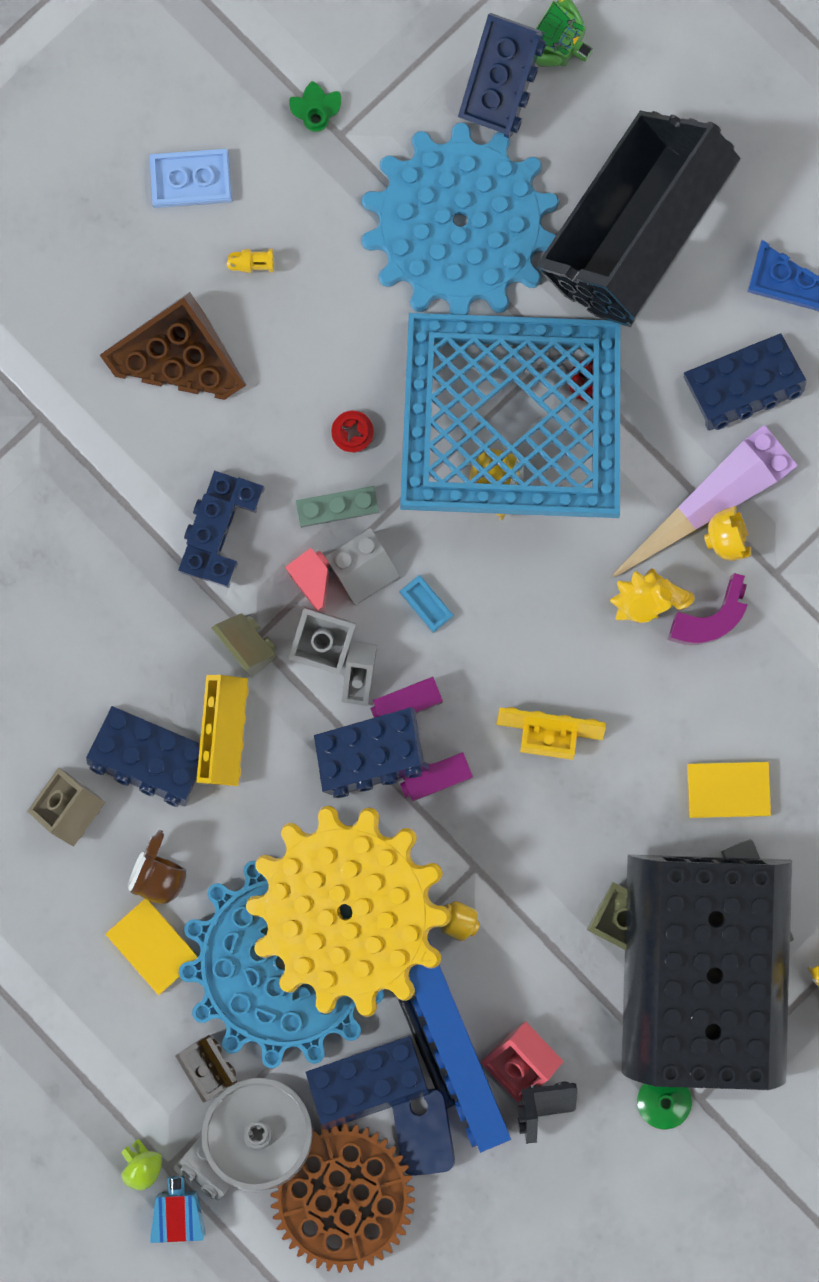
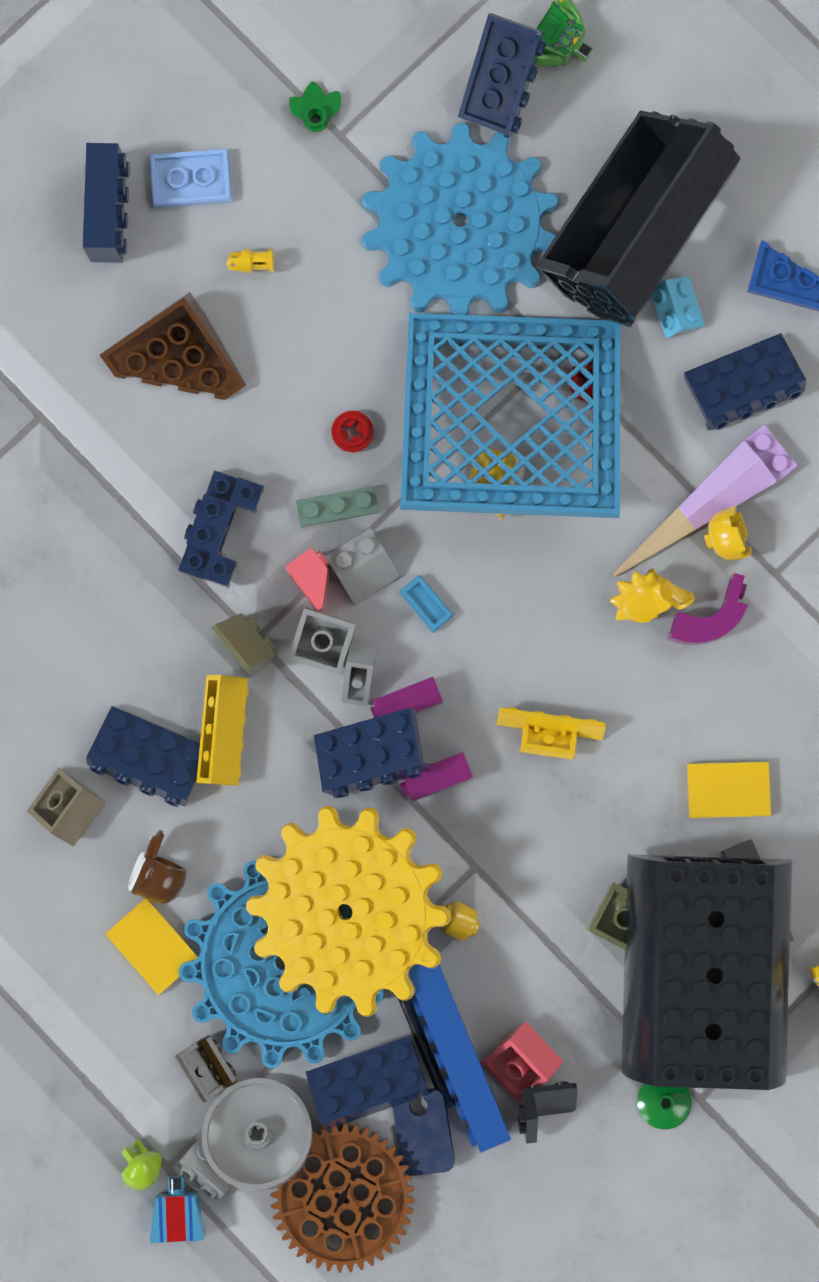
none -> dark blue brick [83,143,130,263]
none -> medium azure bracket [652,276,705,338]

